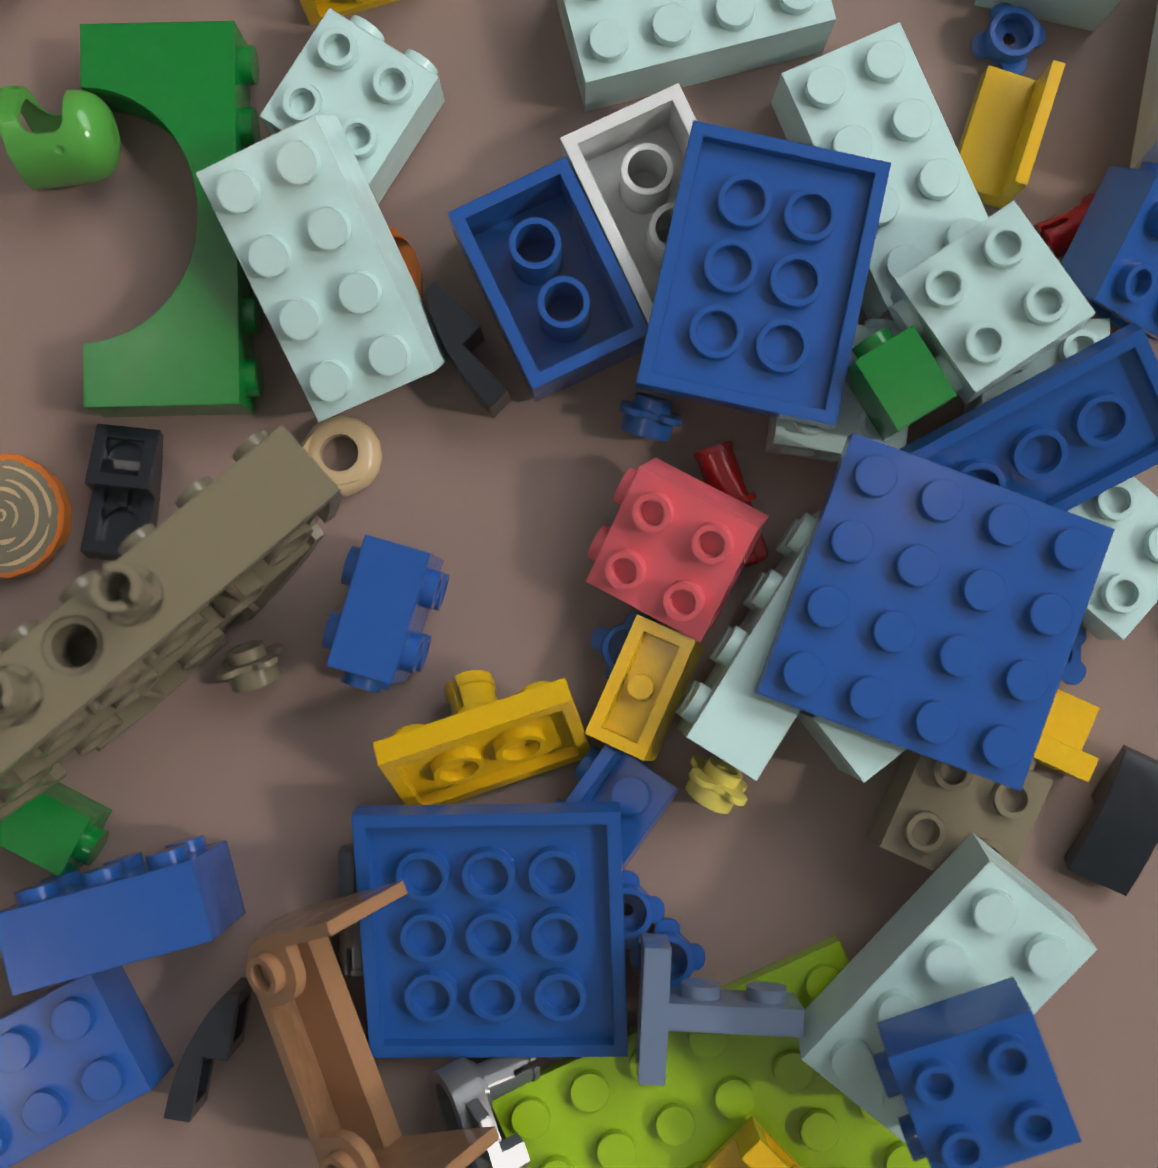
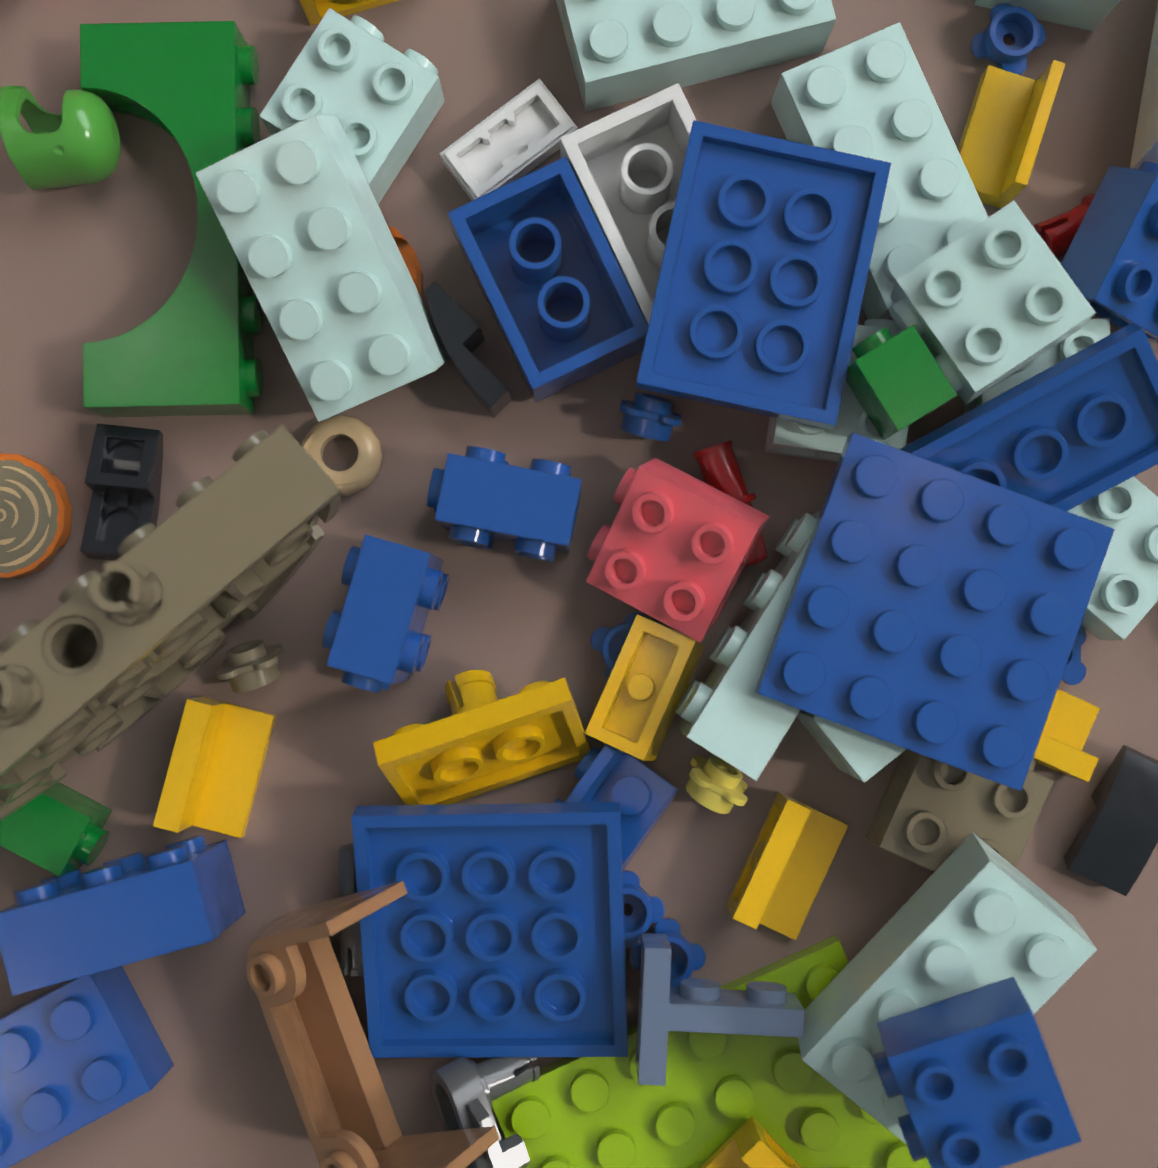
black slope [163,977,252,1122] -> none
none -> yellow panel [153,696,276,838]
none -> blue brick [427,446,582,562]
none -> white plate [439,78,578,201]
none -> yellow panel [726,792,849,941]

